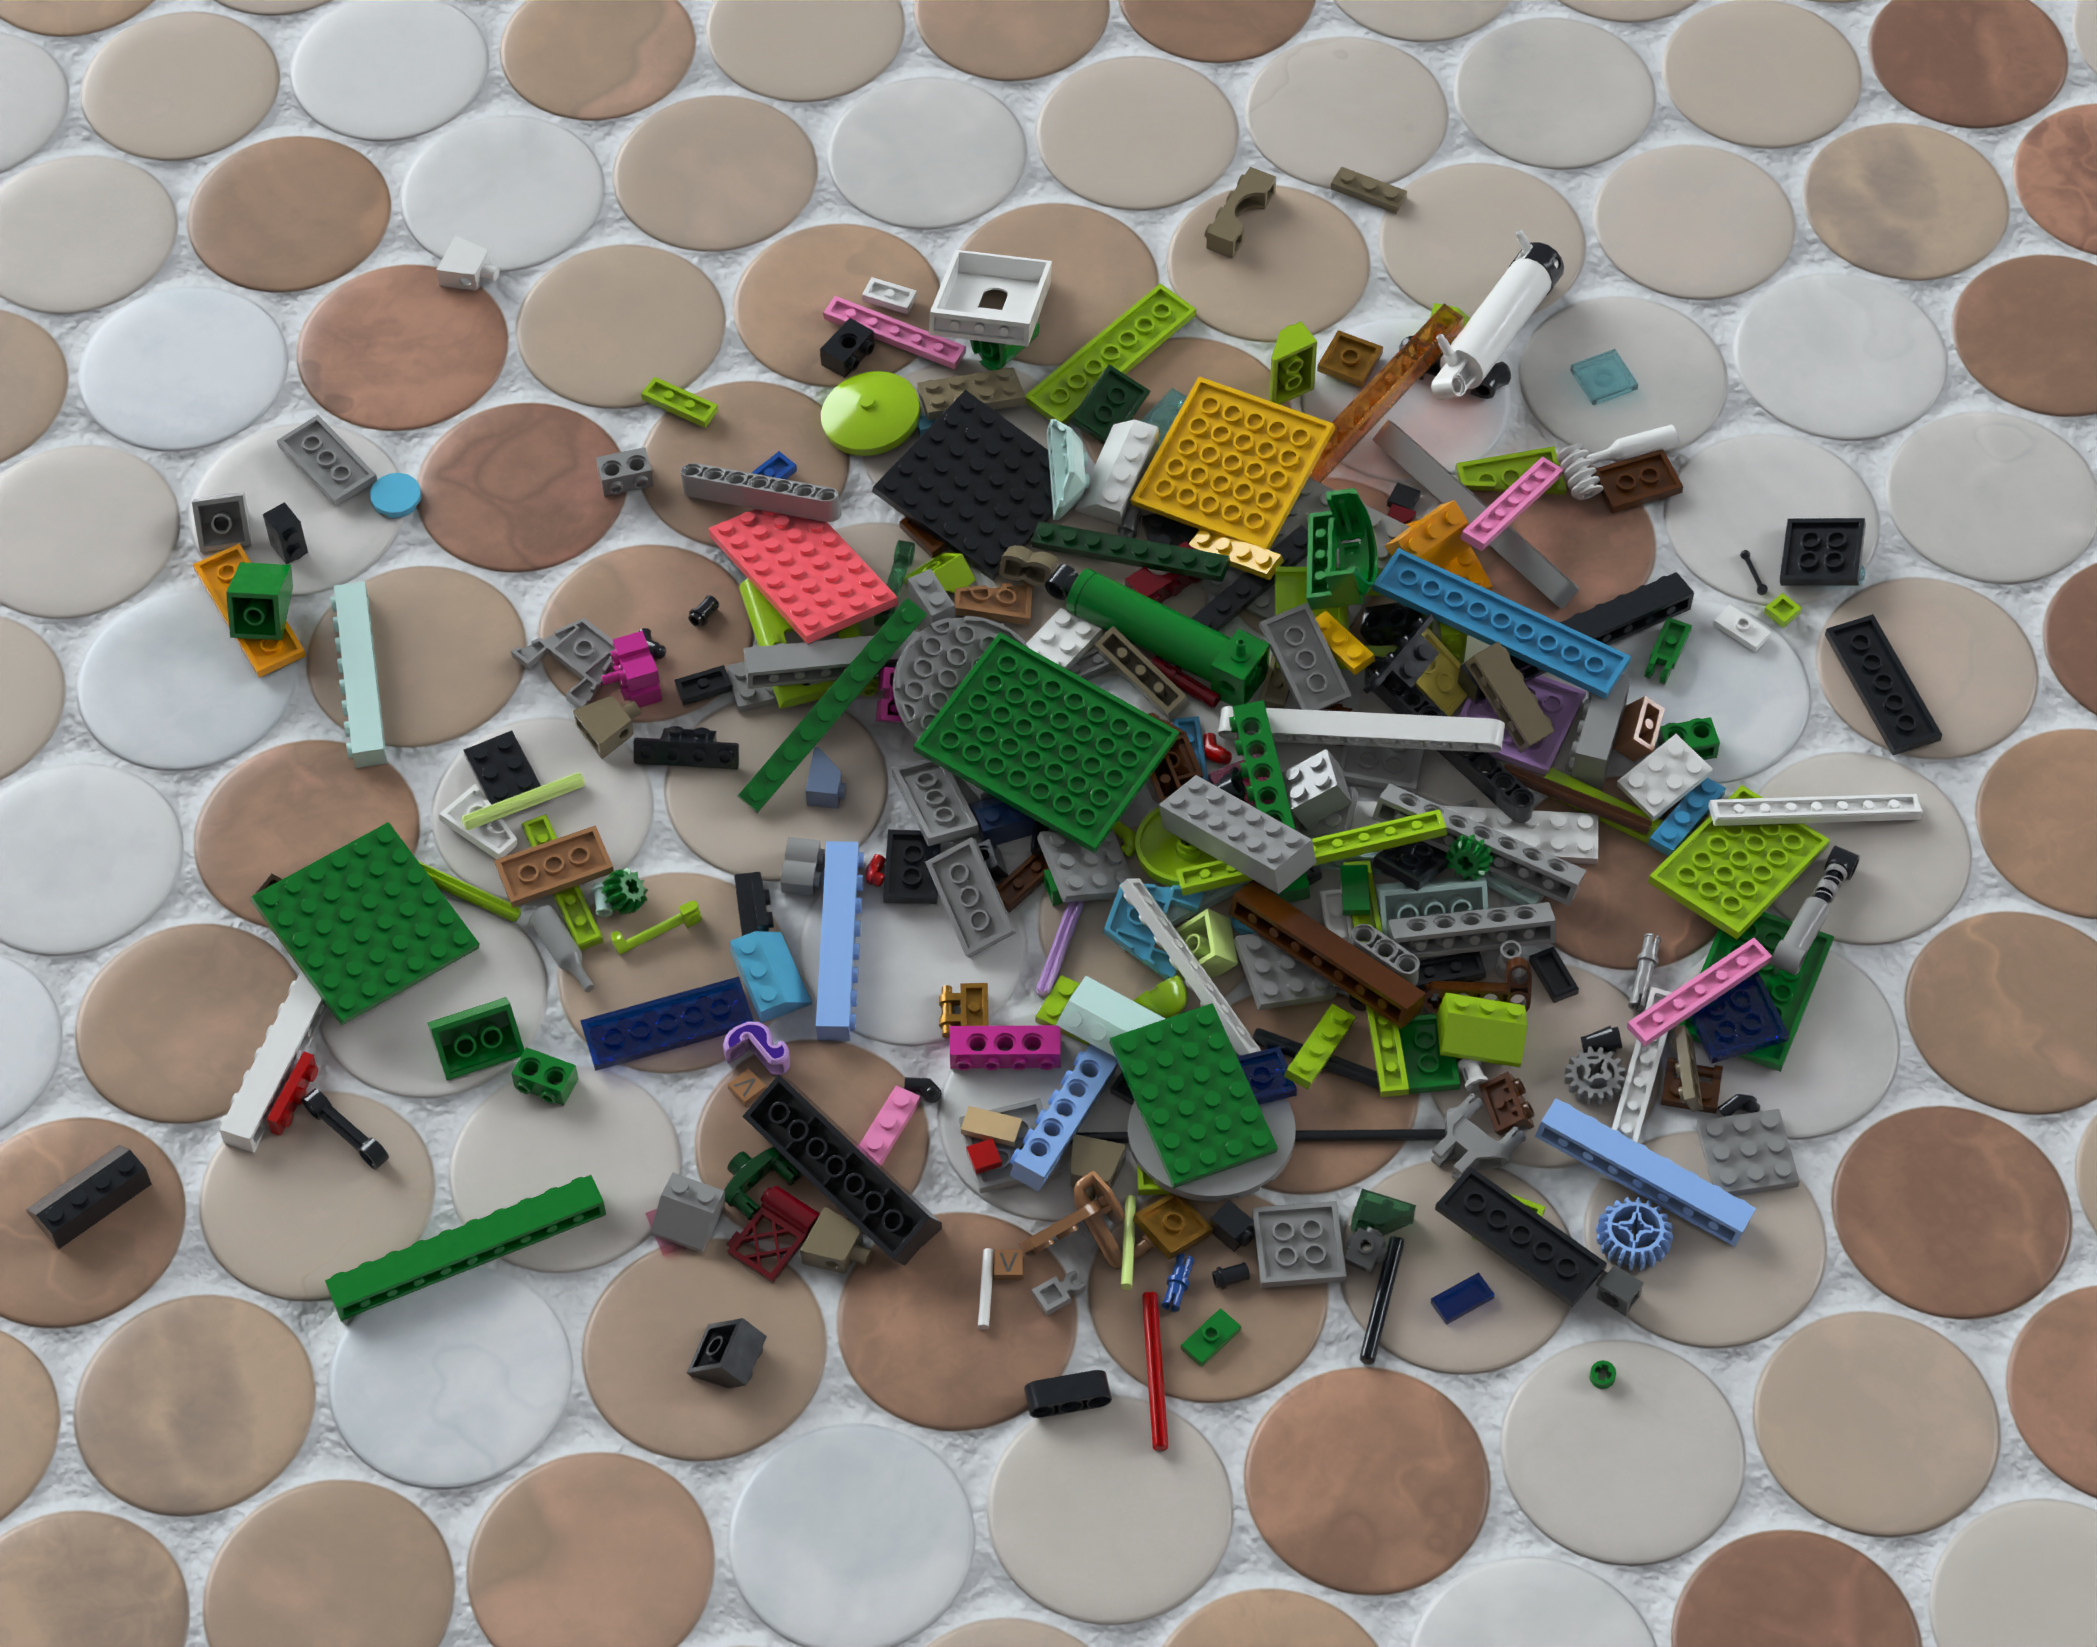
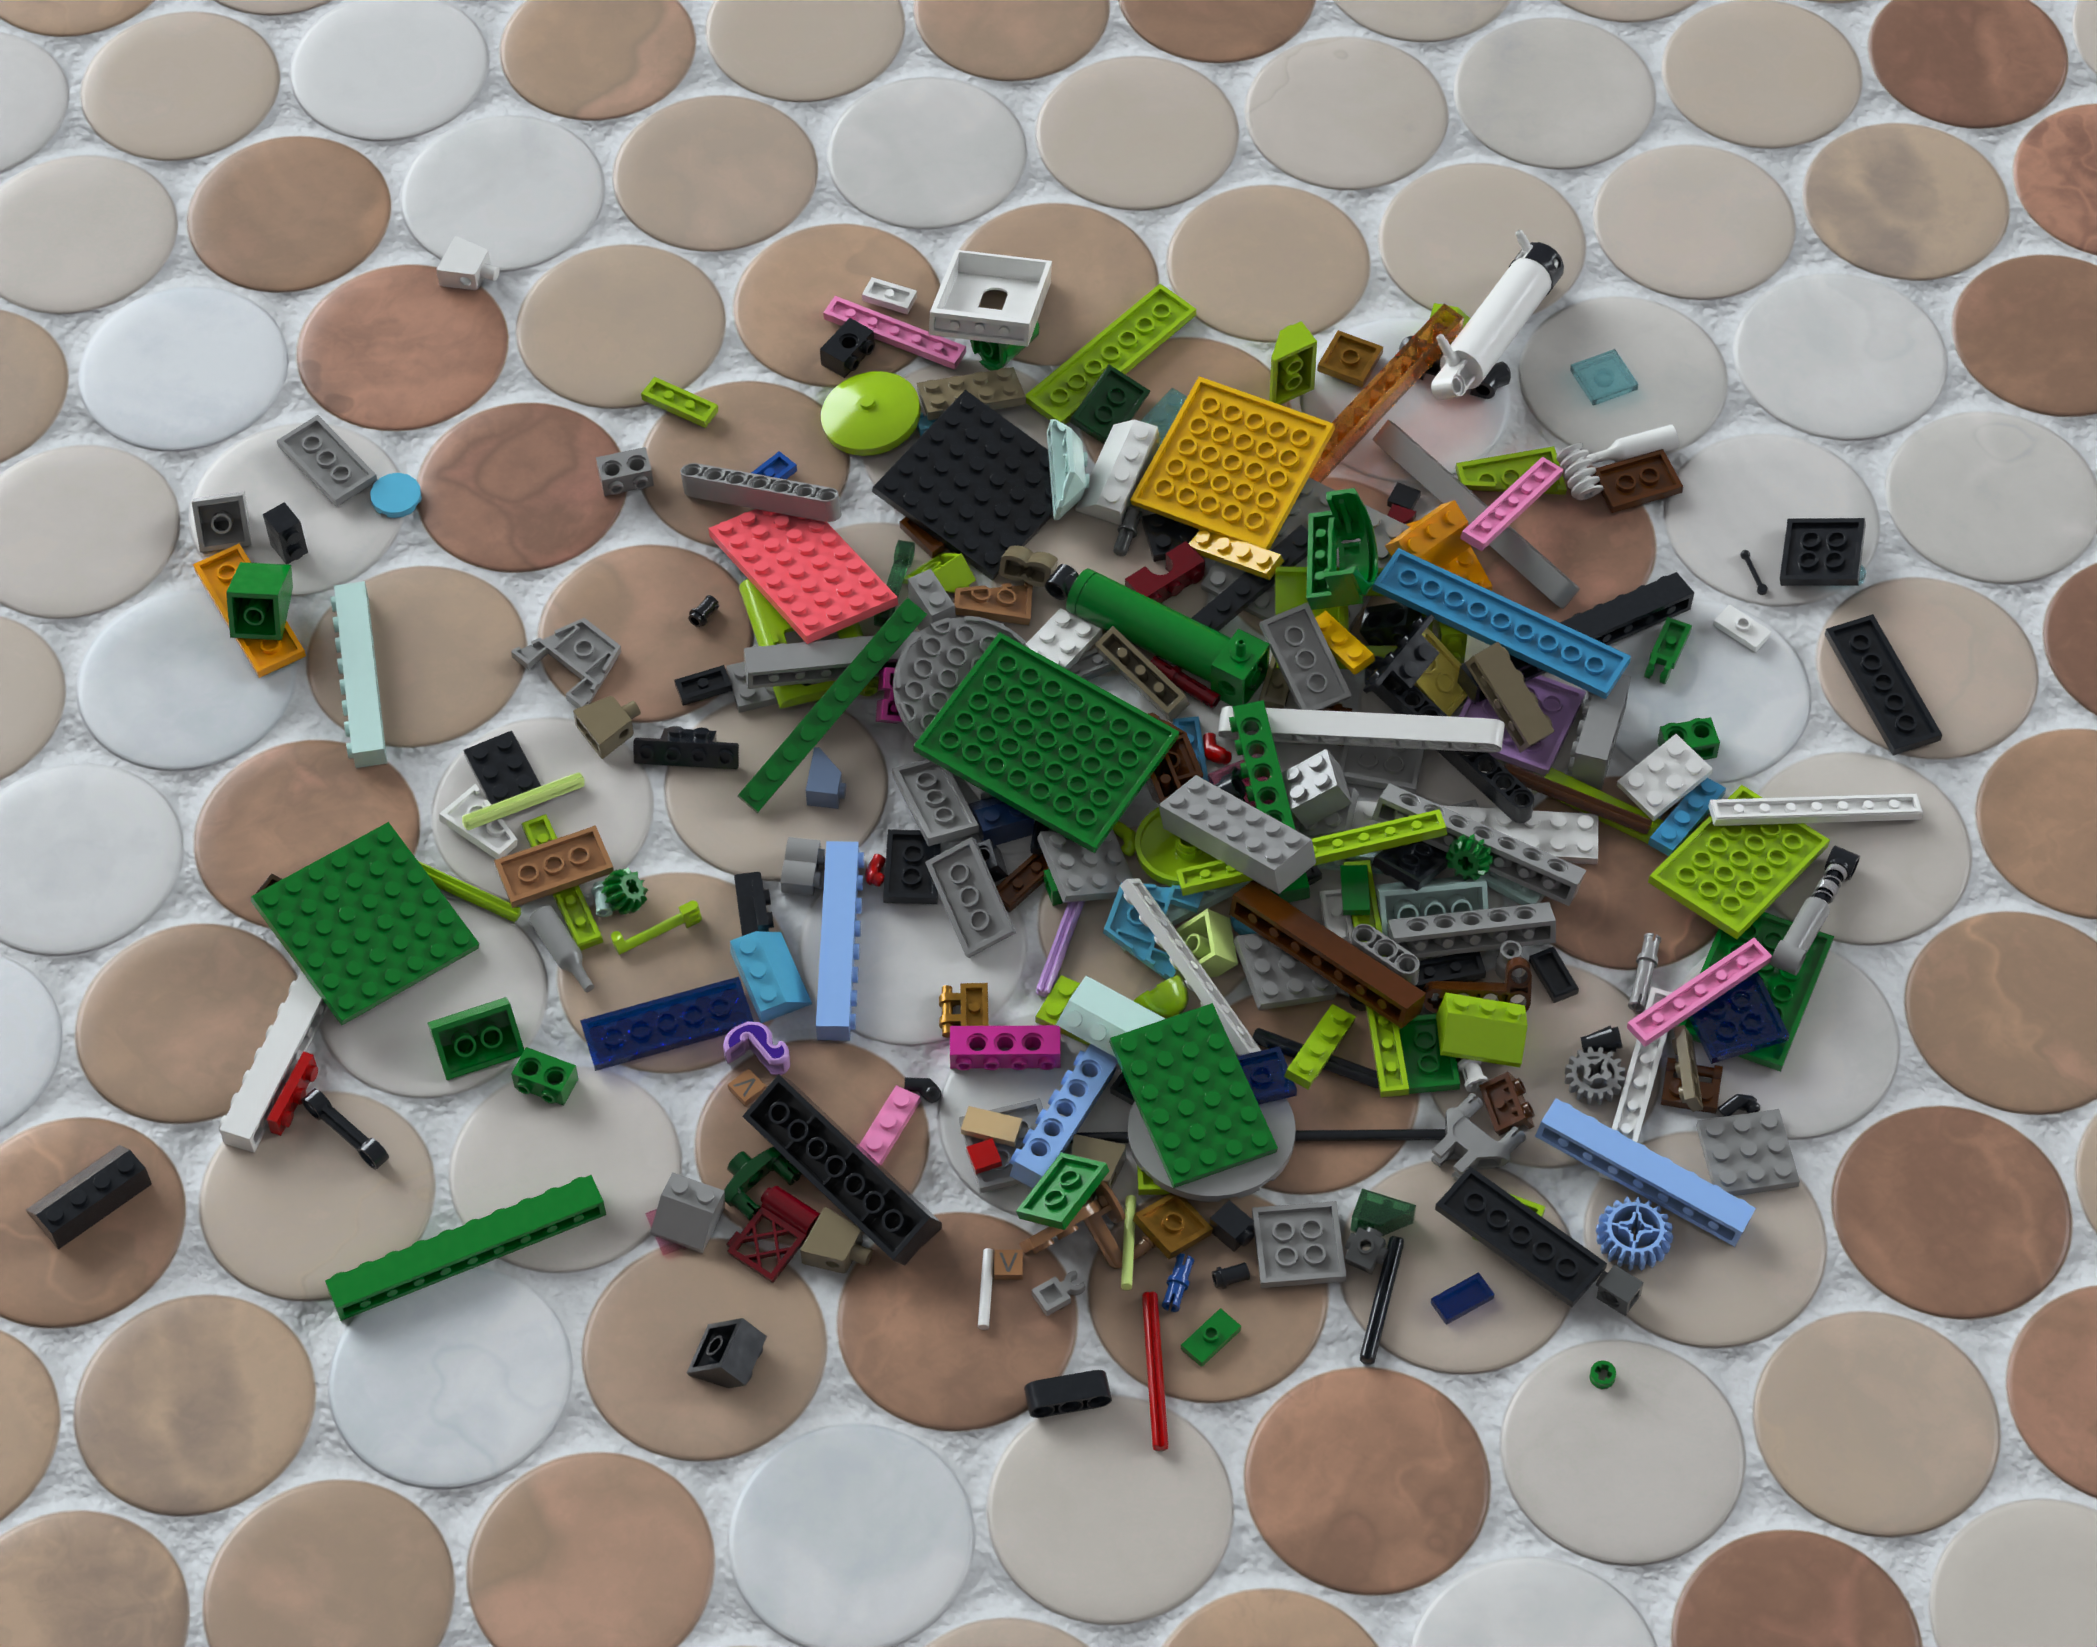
dark pink brick [601,631,662,708] -> none
black arm [638,628,666,659] -> none
dark green plate [1030,521,1231,582] -> none
dark tan arch [1204,167,1276,258] -> none
dark tan plate [1331,167,1407,214] -> none
nougat brick [1613,696,1665,762] -> none
lime plate [1764,593,1802,628] -> none
none -> green plate [1016,1152,1110,1230]

